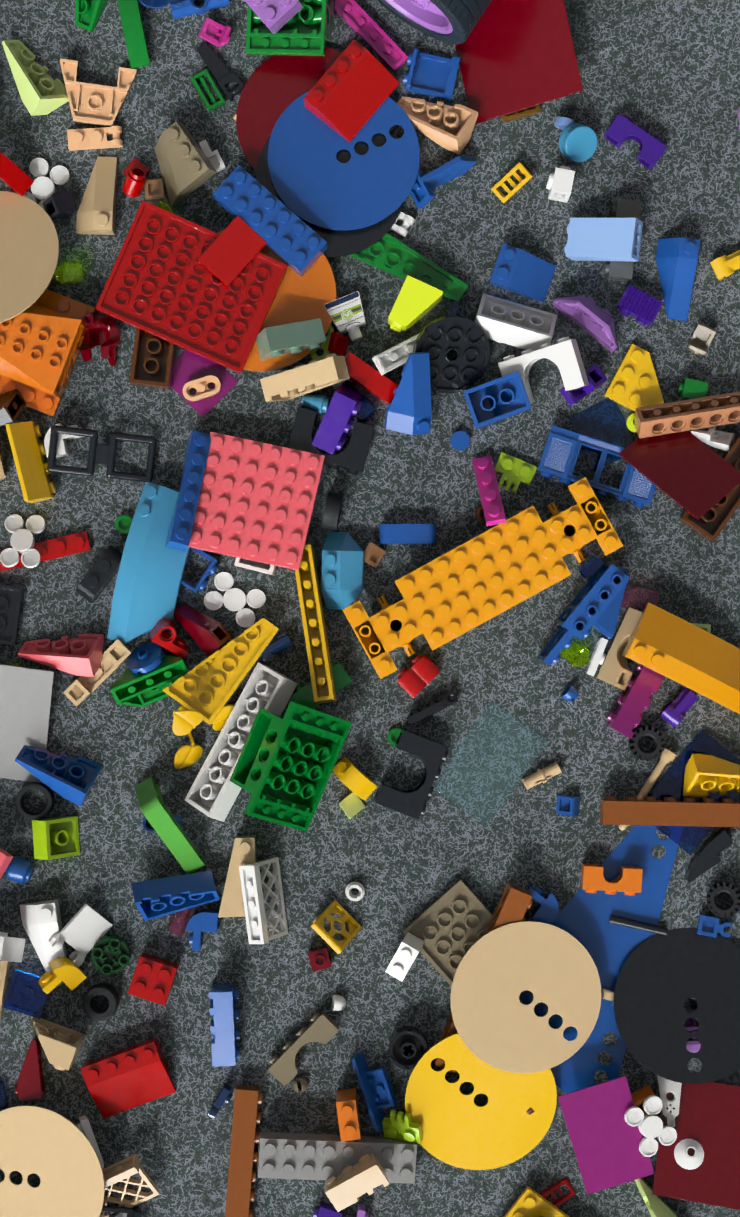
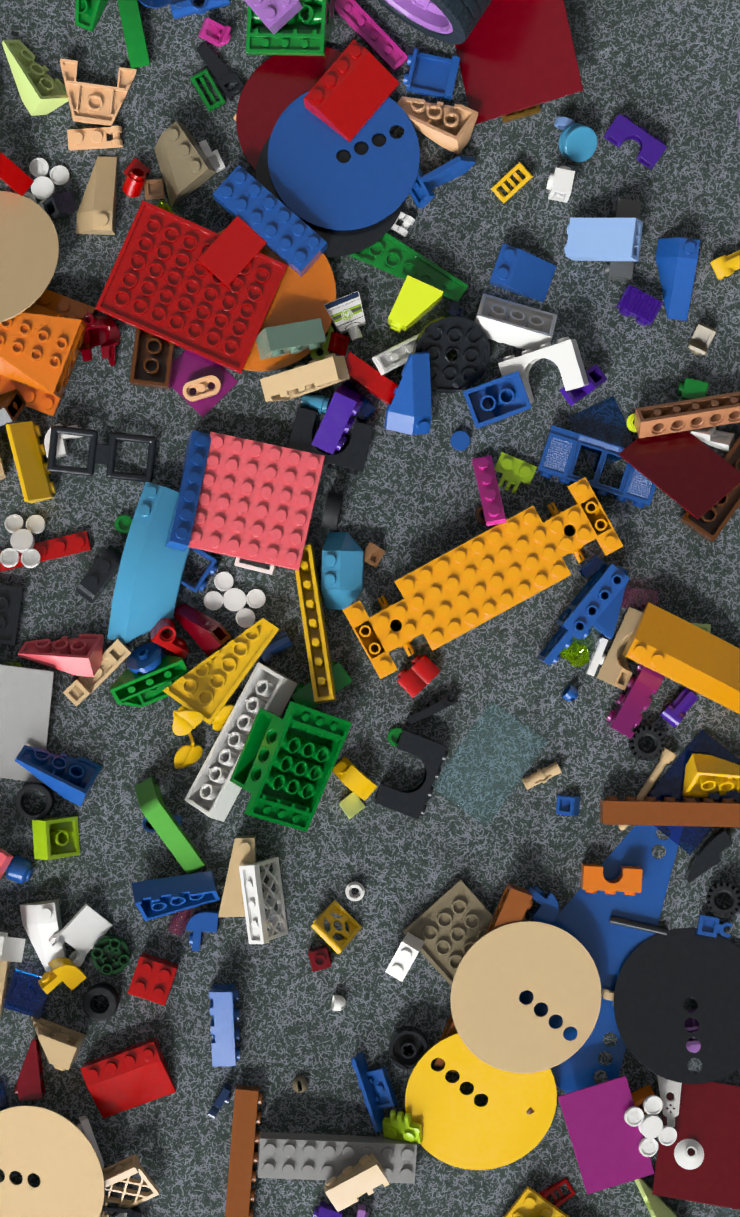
clear neon green brick [55,259,85,285] -> none
dark tan arch [268,1011,339,1087] -> none
orange brick [336,1088,361,1142] -> none
blue beam [379,524,436,544] -> none
medium lavender wedge [552,295,617,352] -> none
yellow plate [604,344,665,412] -> none

